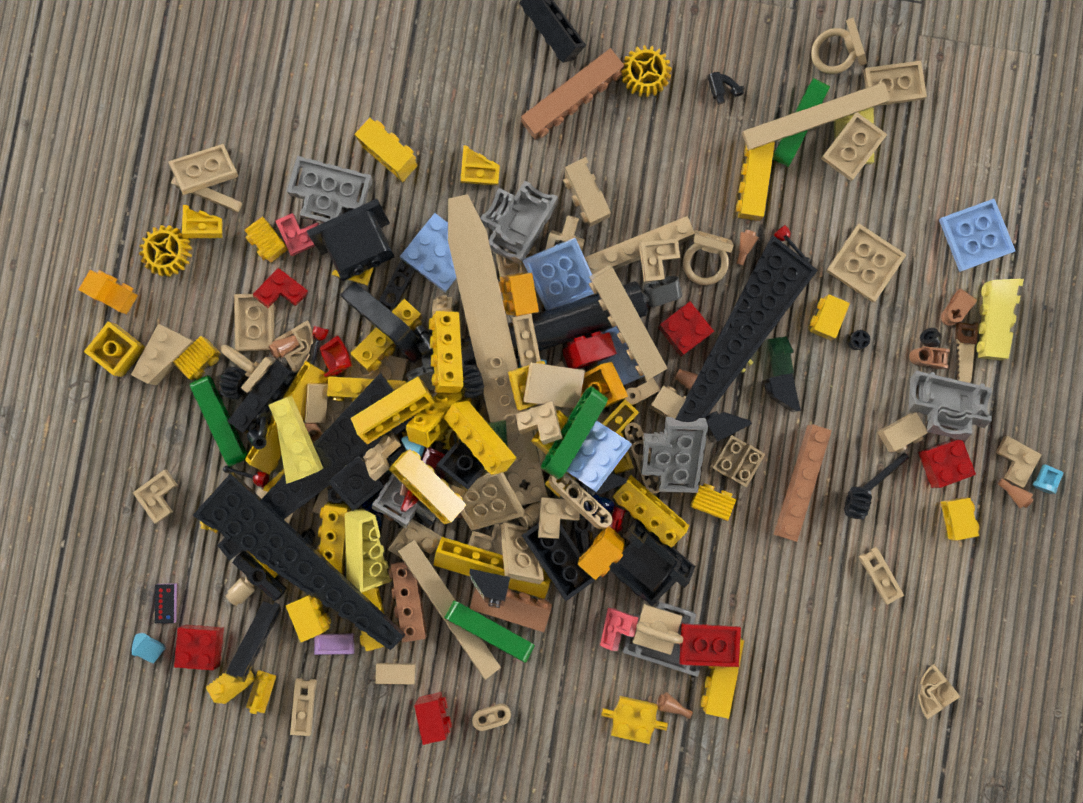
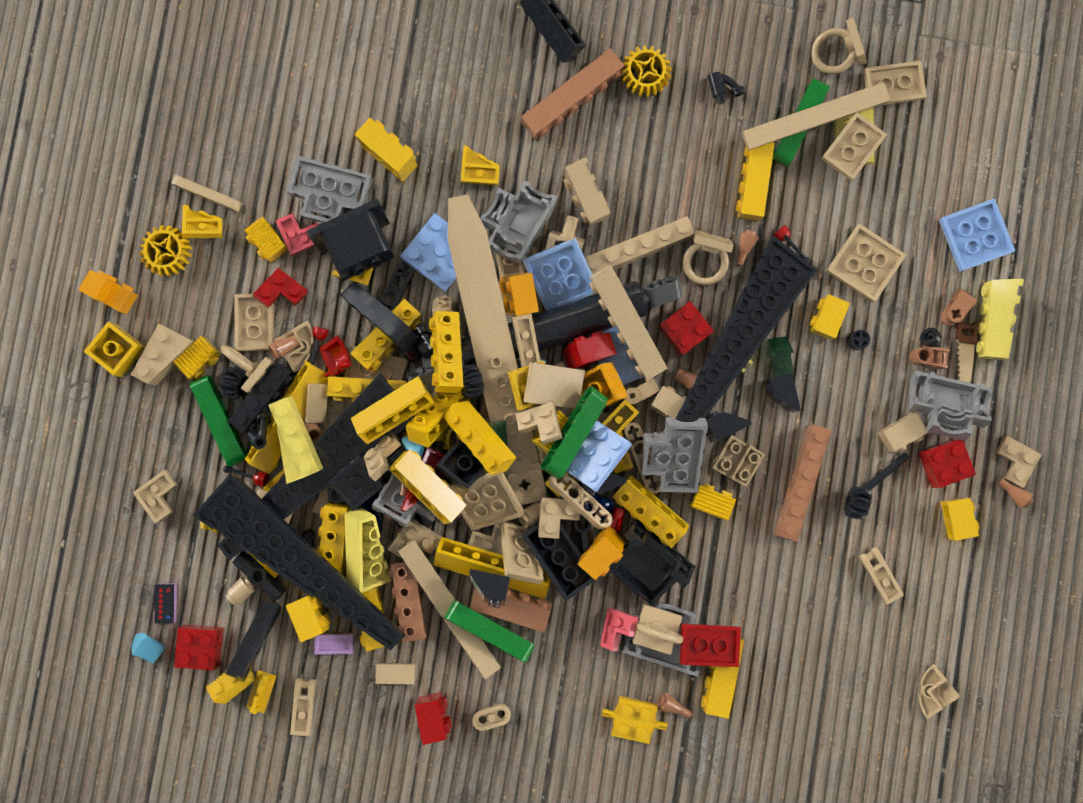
tan tile [168,144,238,195] -> none
tan plate [639,238,680,282] -> none
medium azure tile [1033,464,1064,494] -> none

